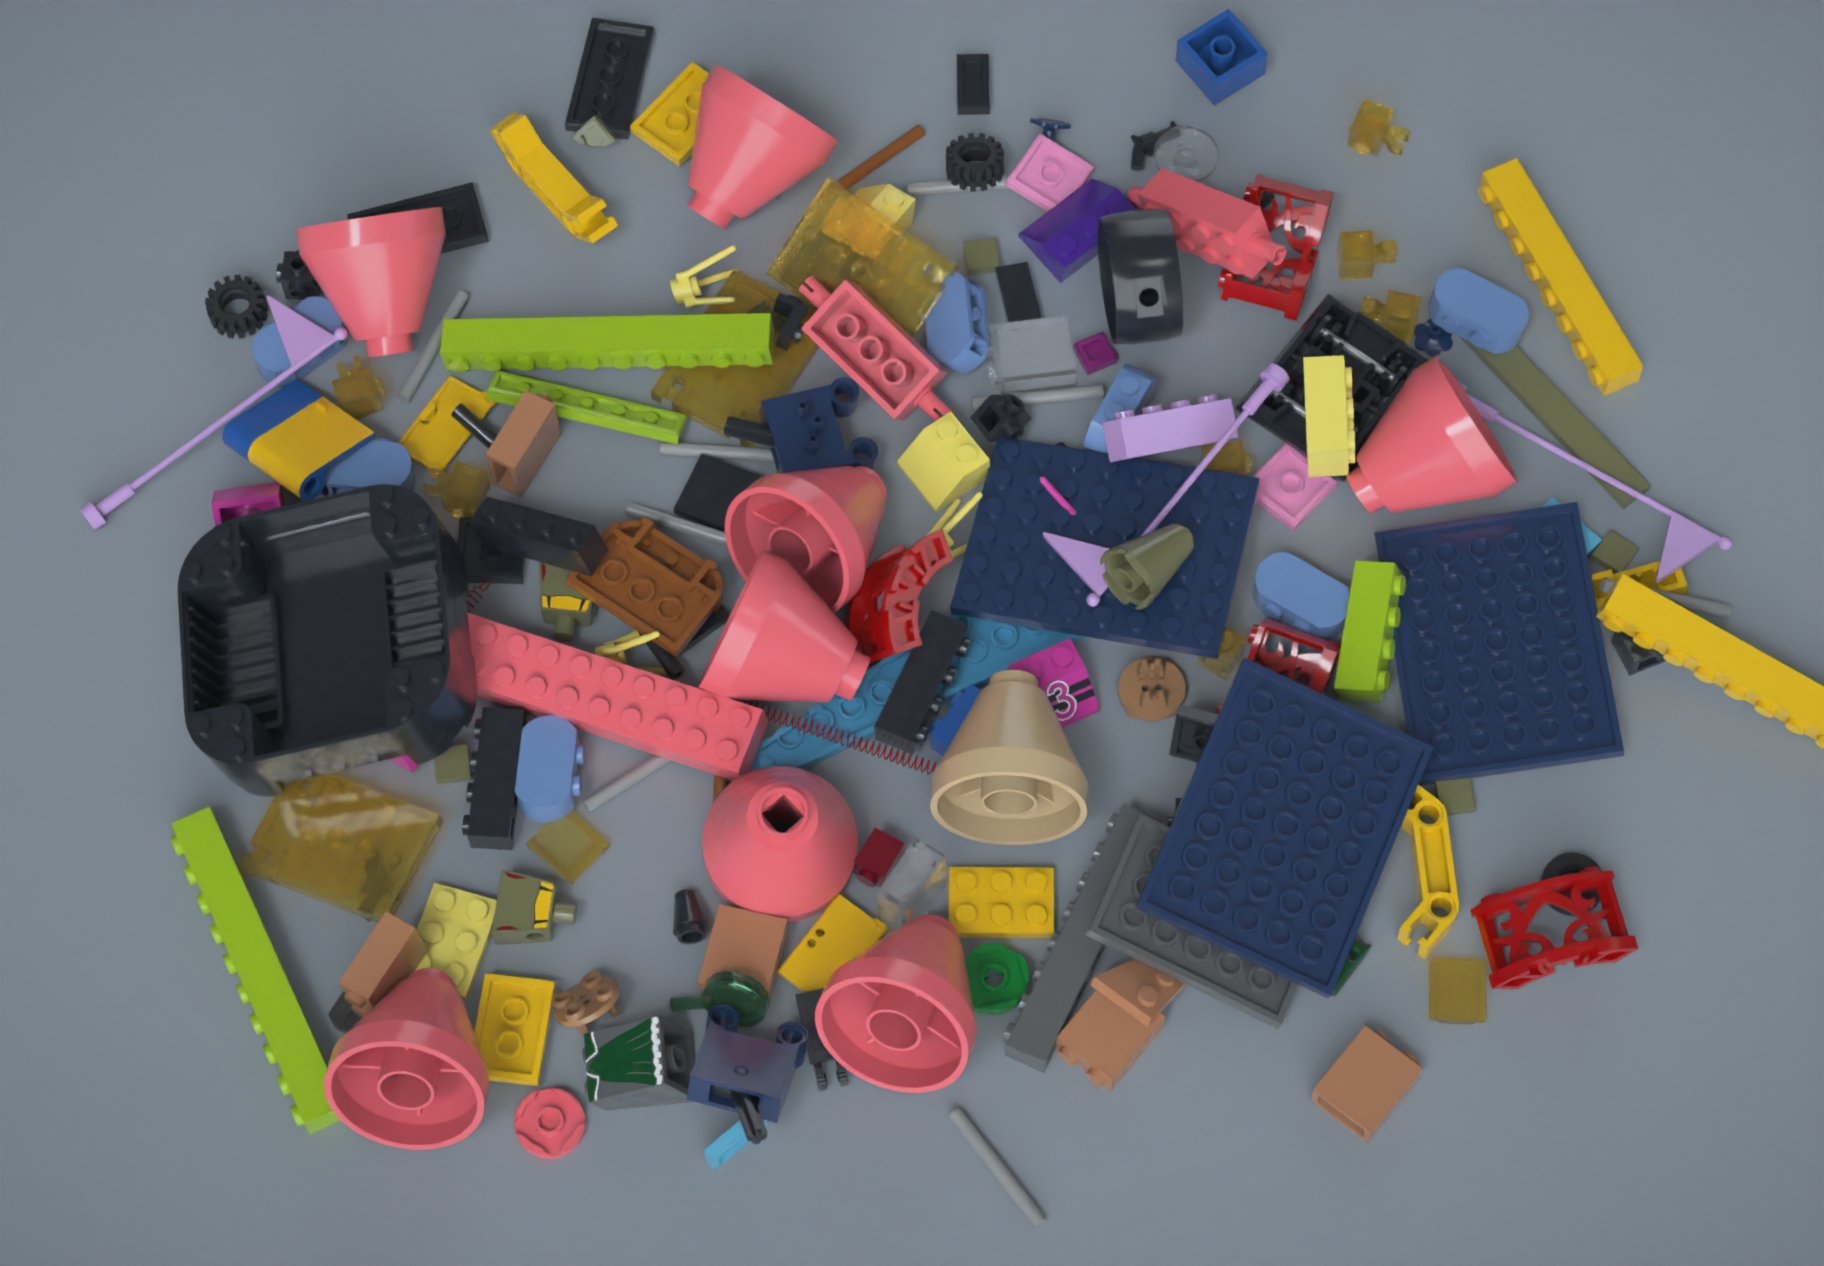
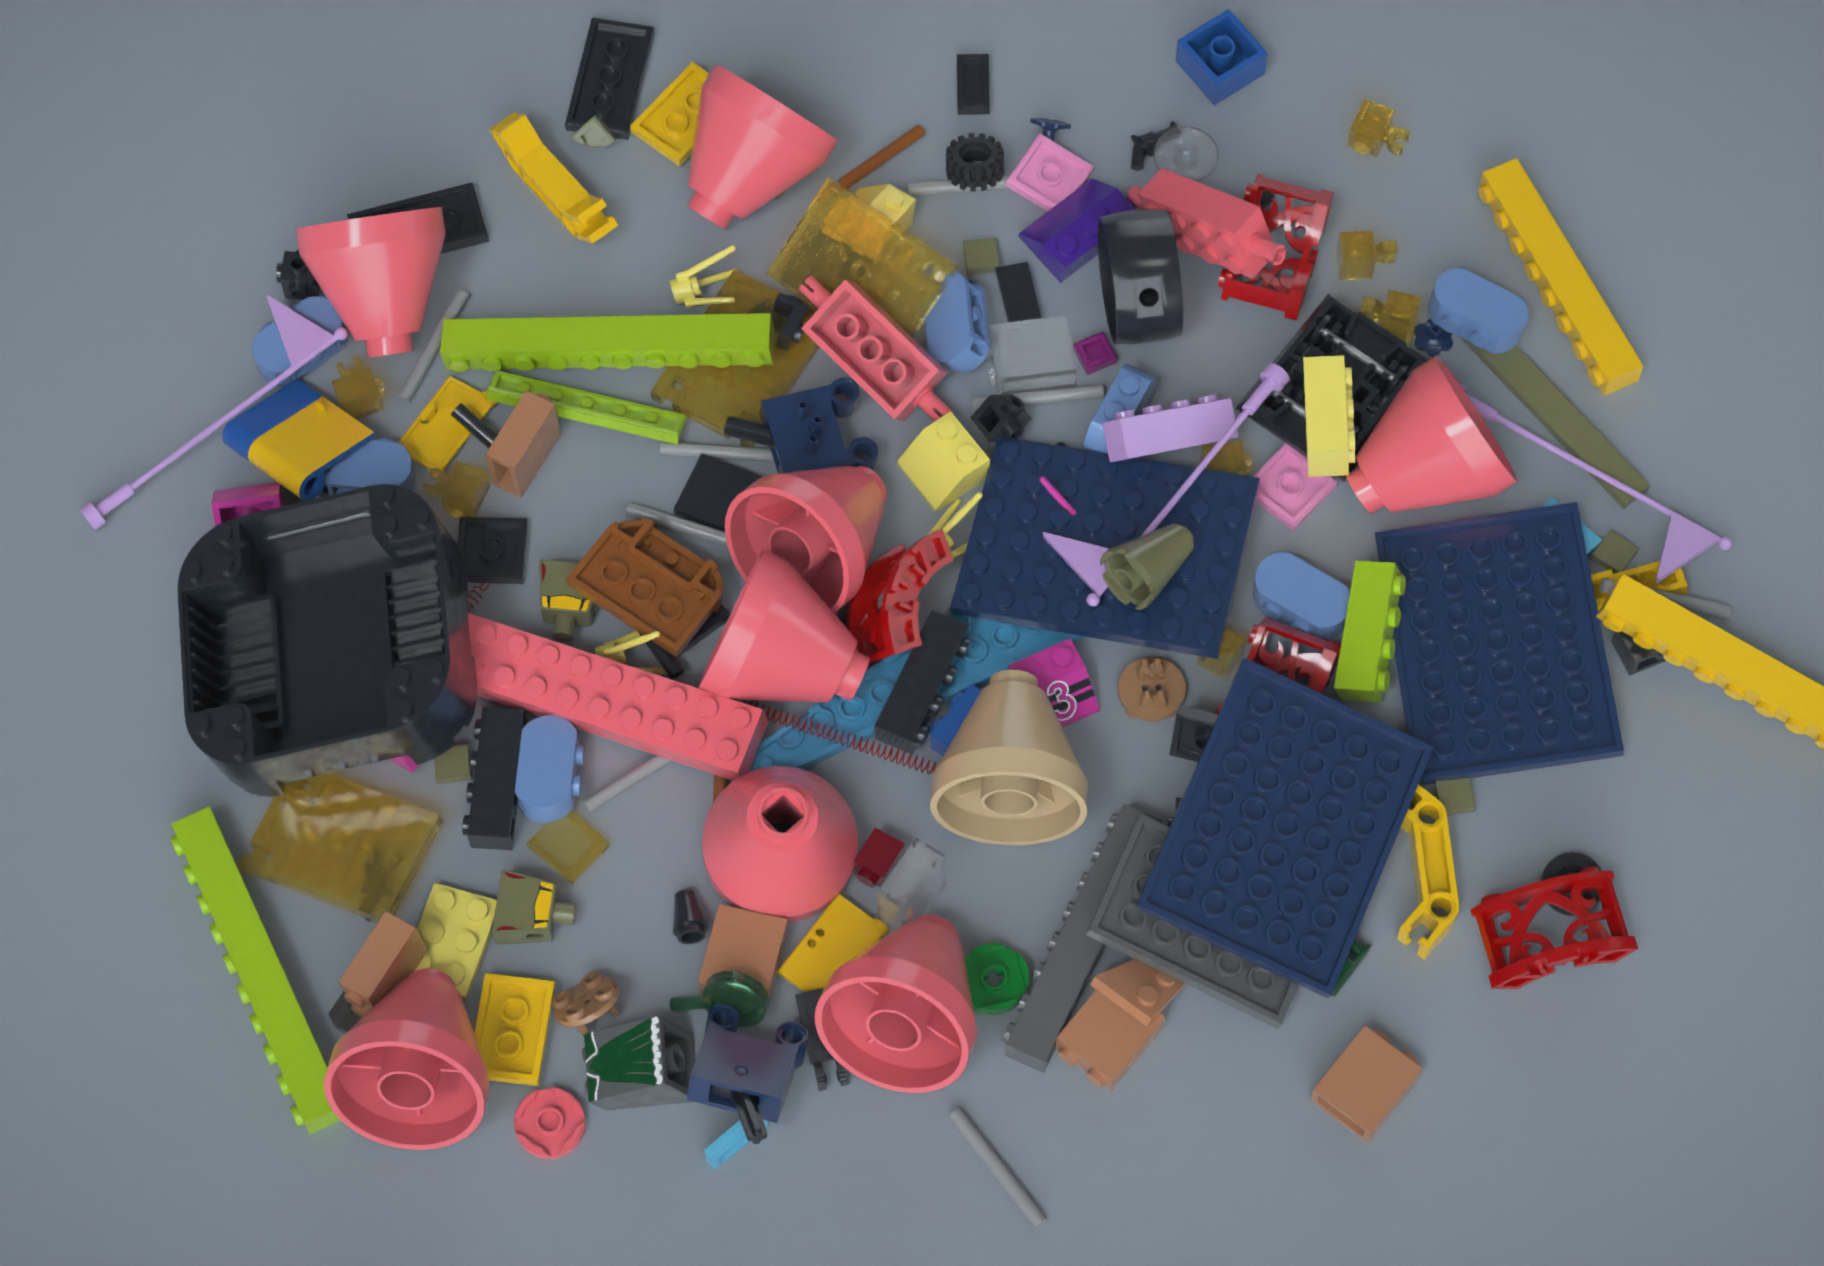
black tyre [205,275,268,339] -> none
black brick [470,496,609,576] -> none
yellow plate [948,867,1054,938] -> none
clear yellow piece [1429,957,1487,1024] -> none

